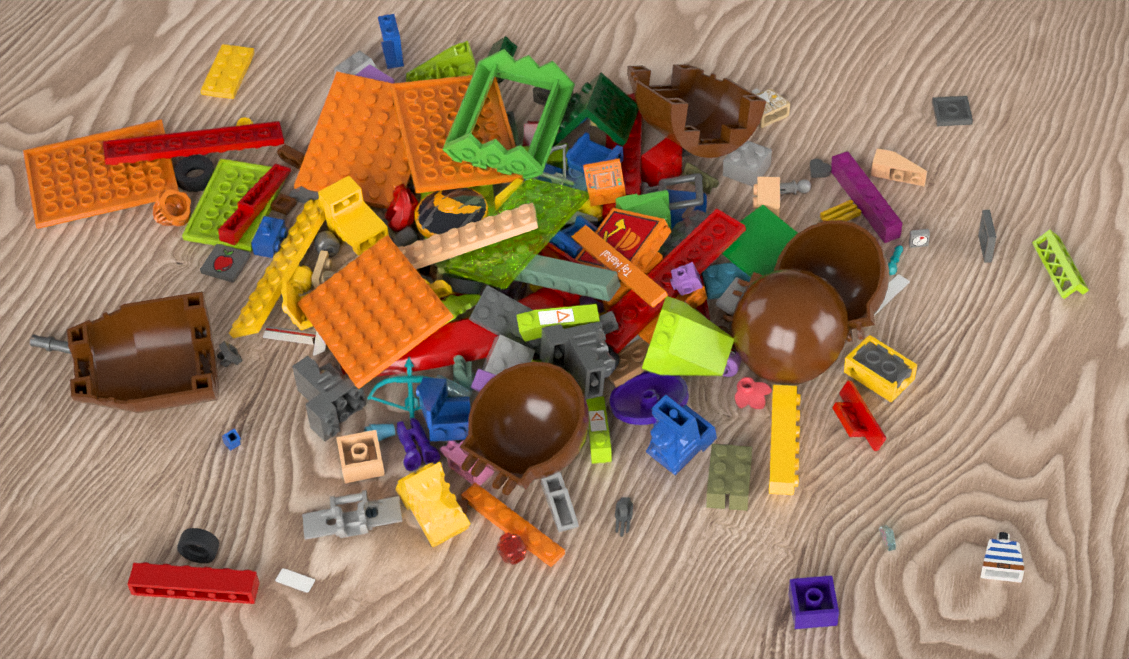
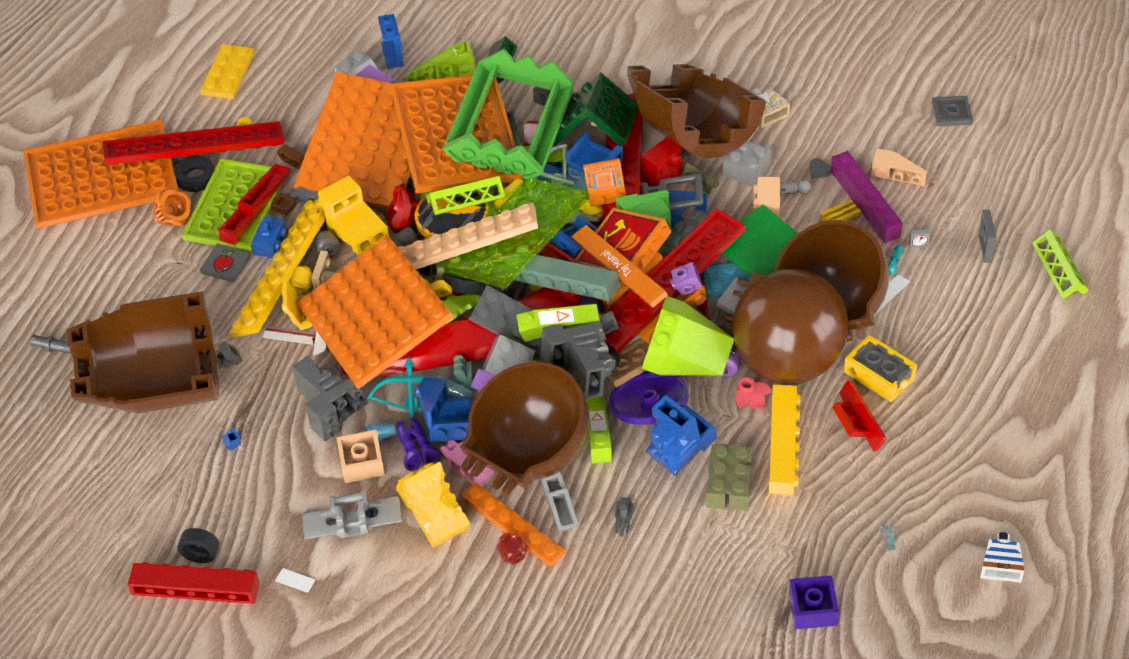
none -> lime fence [426,176,505,215]

